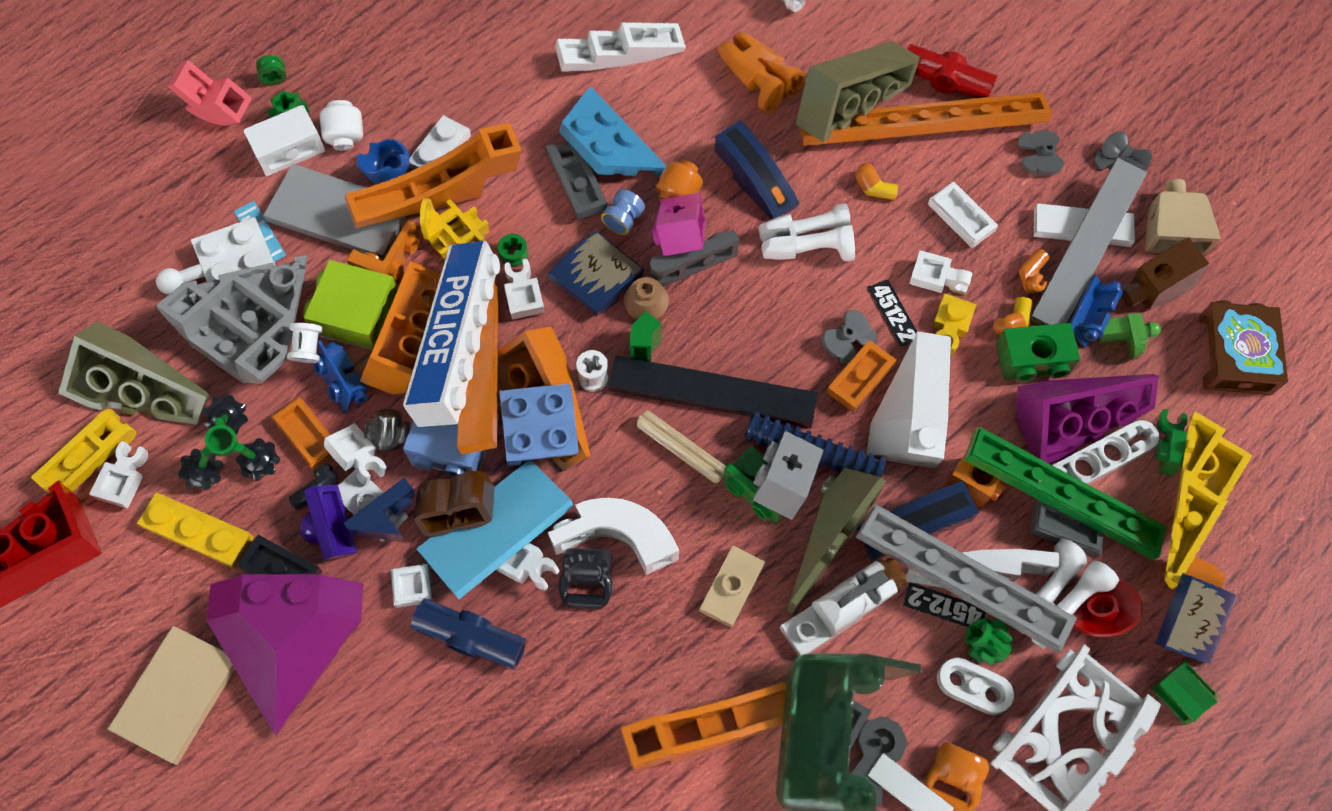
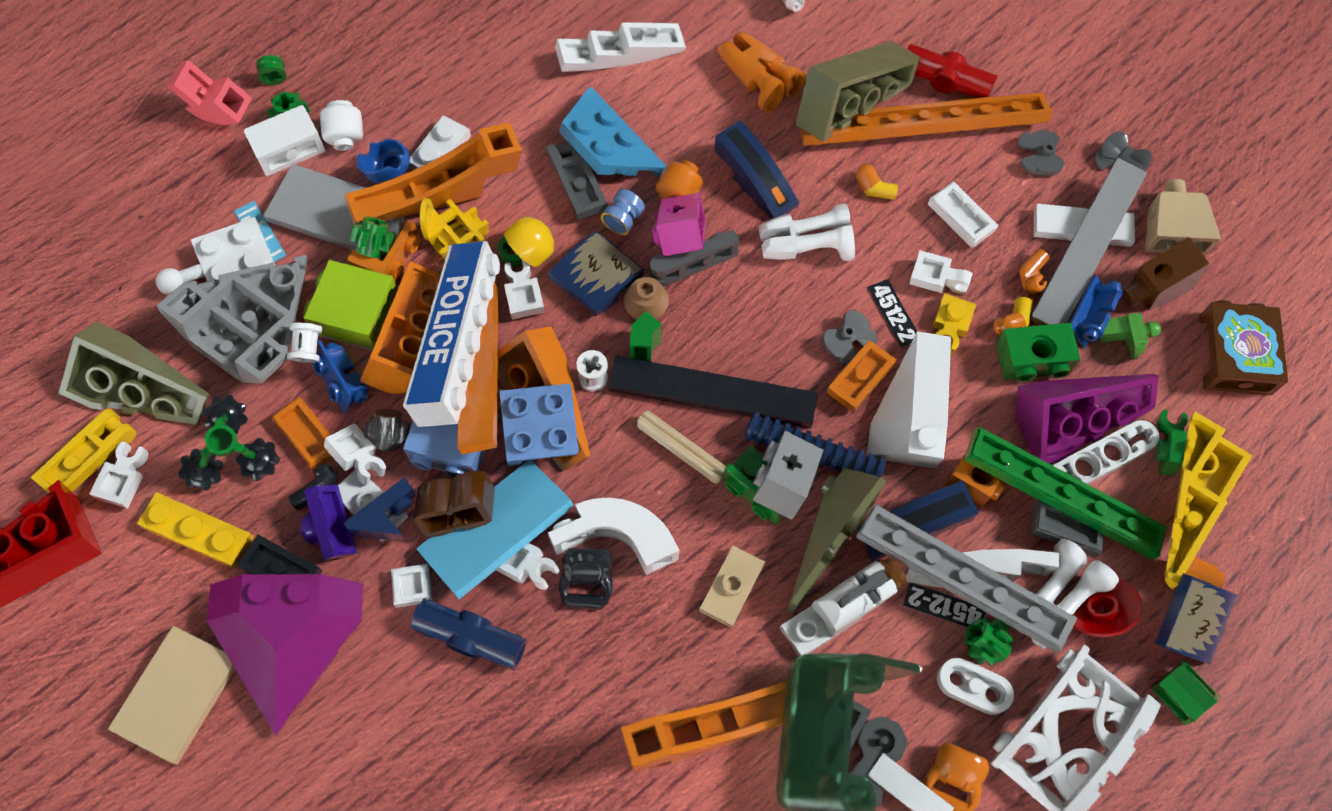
none -> green gear [349,216,394,258]
none -> yellow hair [504,217,554,267]

